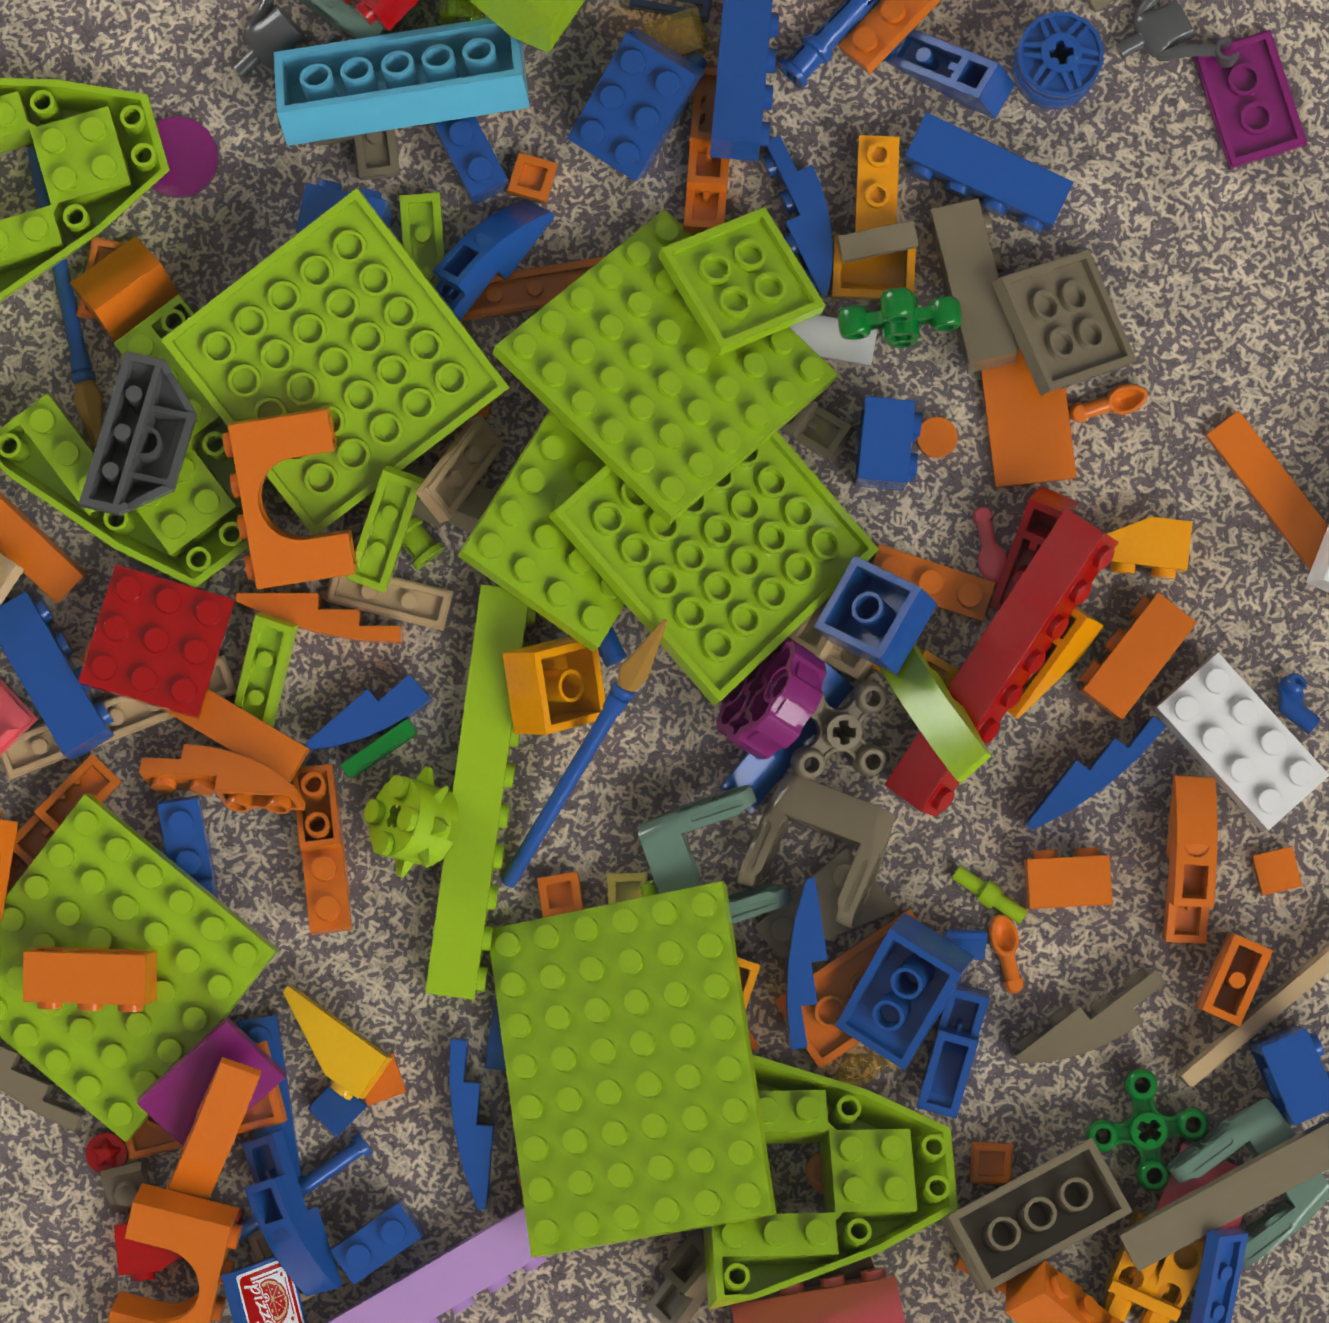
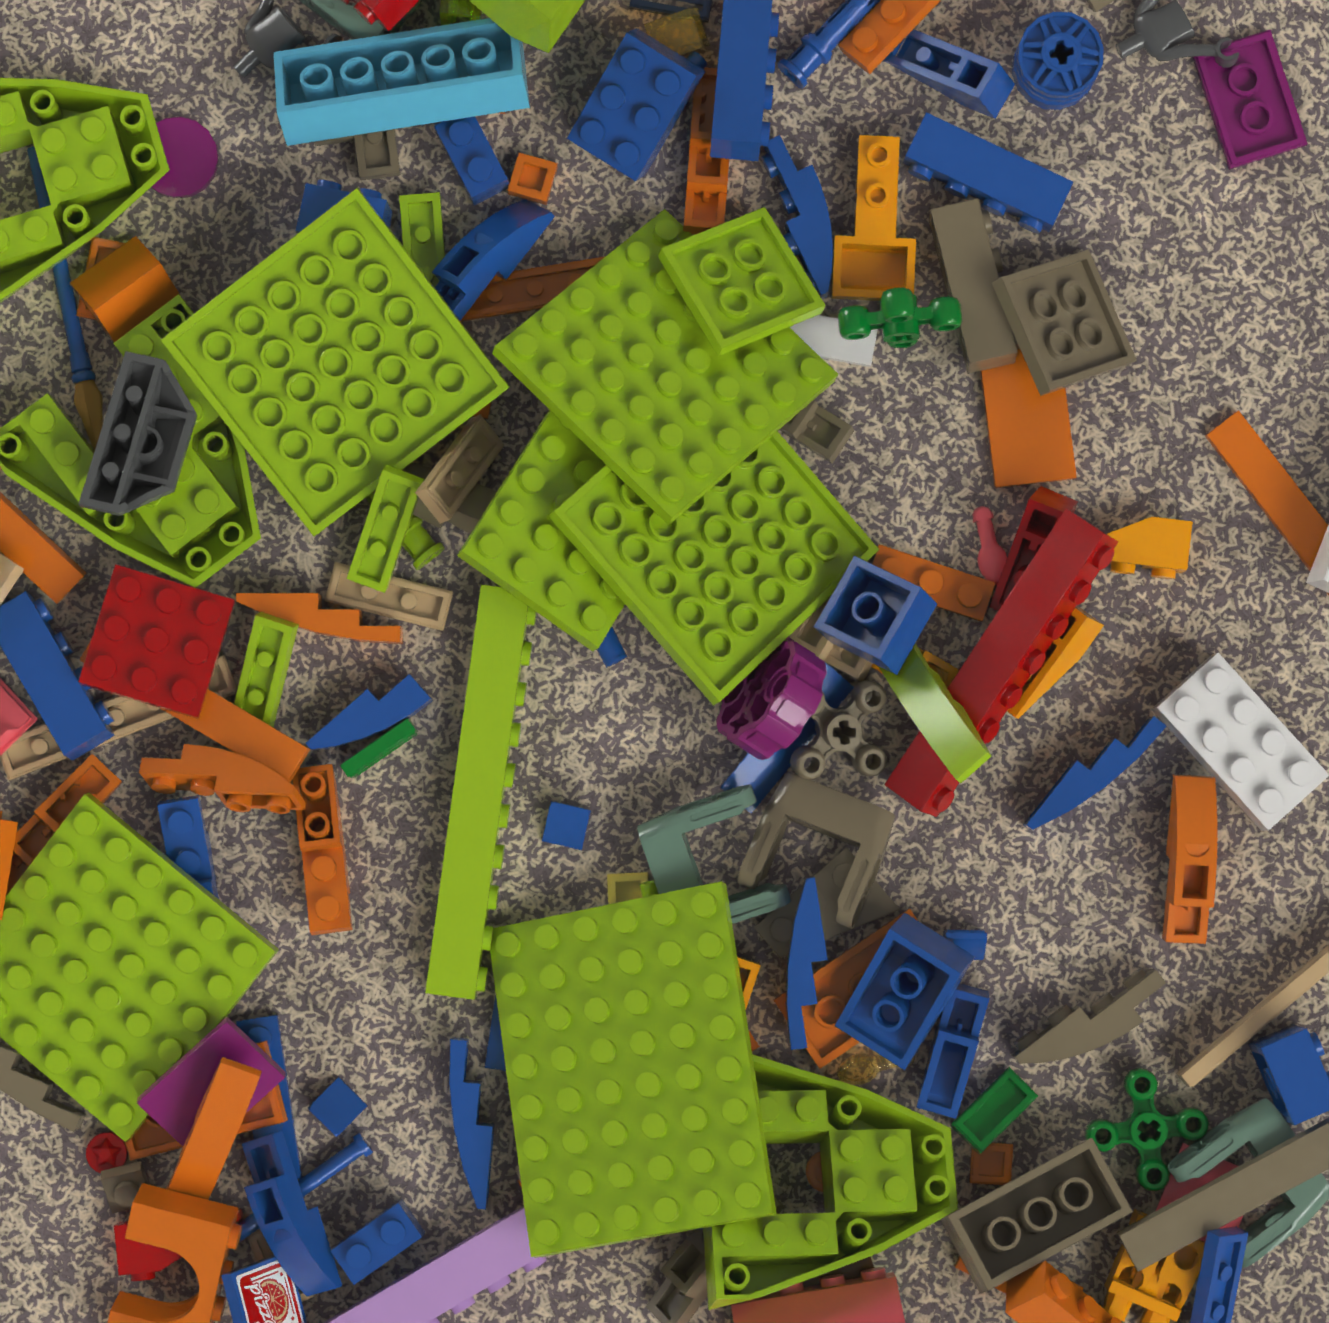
orange brick [23,946,157,1012] -> none
orange arch [223,407,358,589] -> none
yellow slope [283,985,393,1101] -> none
lime brick [364,766,459,878] -> none
orange tile [365,1053,407,1106] -> none
blue piece [501,619,667,888] -> none
light orange brick [502,637,606,735] -> none
orange plate [537,871,584,918] -> none
dark tan piece [837,220,919,264] -> none
blue brick [854,396,922,491] -> none
orange tile [917,417,958,459] -> none
lime bar [951,865,1028,924] -> none
orange piece [988,914,1024,994] -> none
orange brick [1024,847,1113,909] -> none
orange piece [1069,383,1148,423] -> none
orange brick [1079,592,1197,721] -> none
orange brick [1194,932,1273,1027] -> none
orange tile [1251,846,1302,896] -> none
blue arm [1278,673,1321,734] -> none
none -> blue slope [542,801,591,850]
none -> green tile [950,1067,1038,1155]

